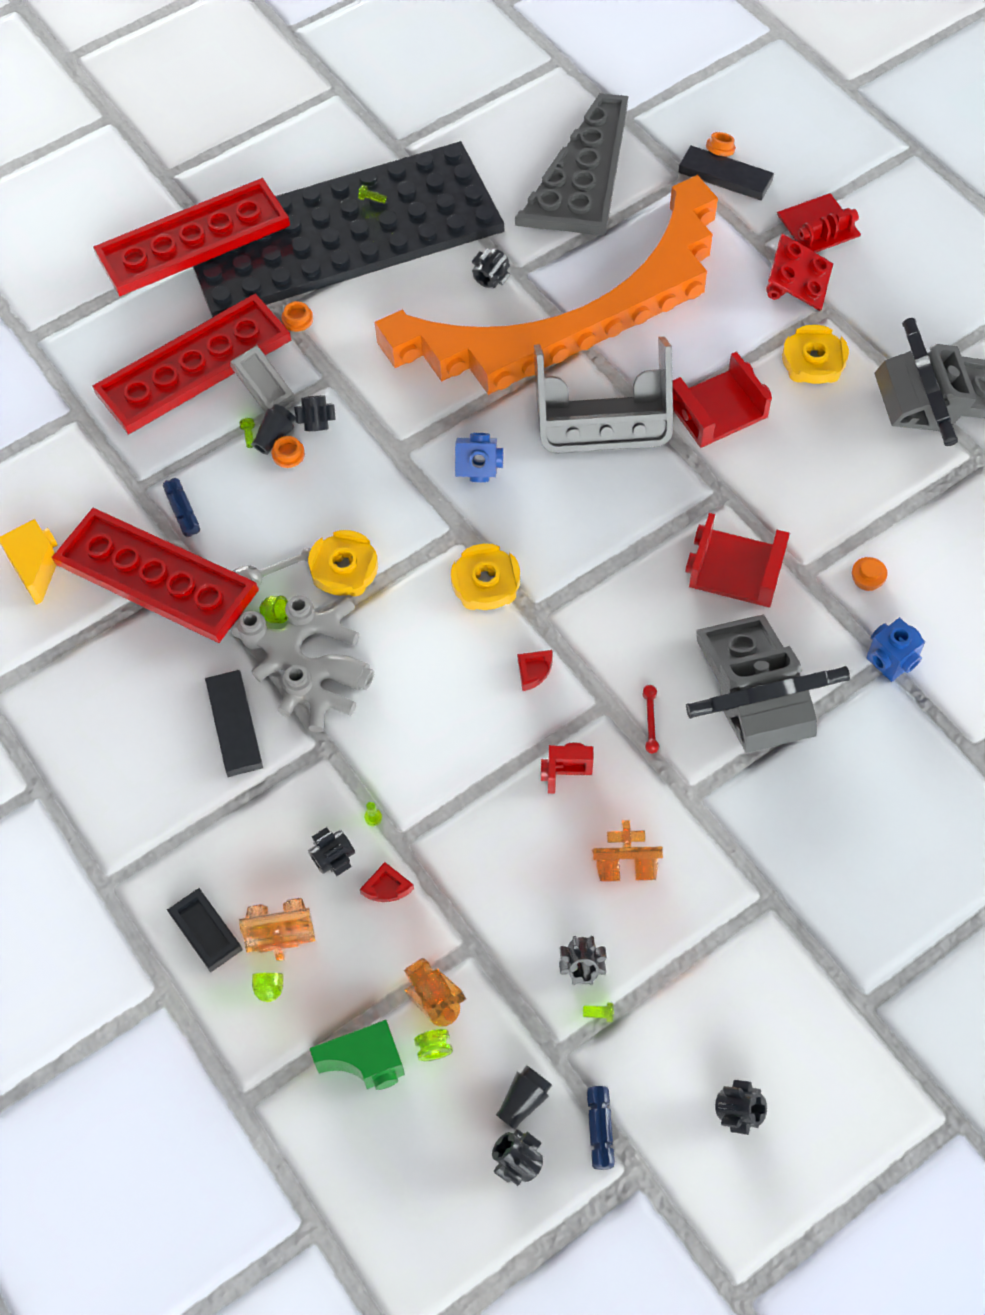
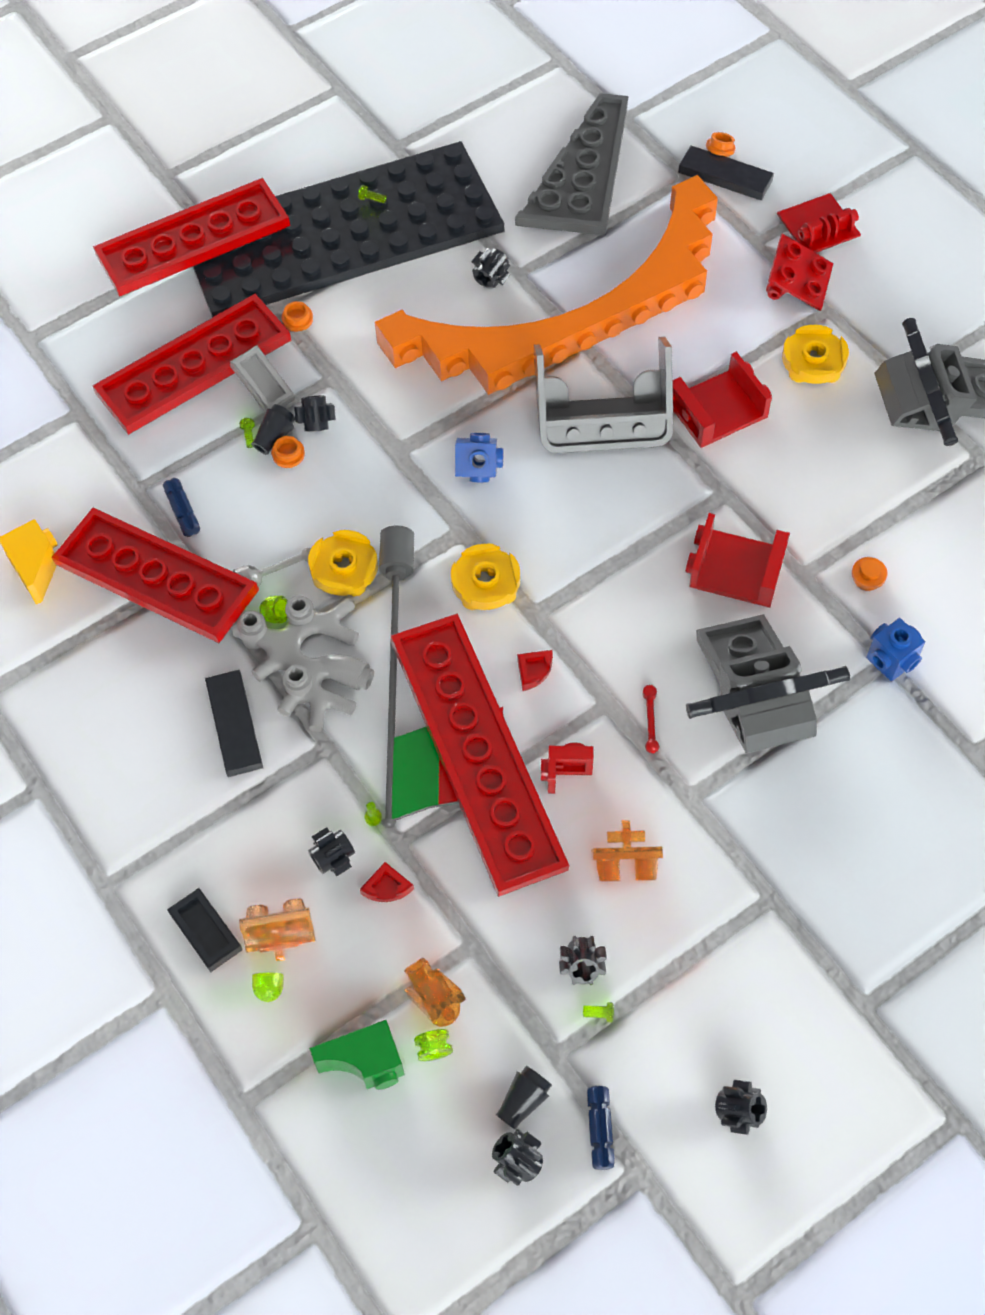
none -> flag [379,525,503,828]
none -> red plate [391,613,570,897]

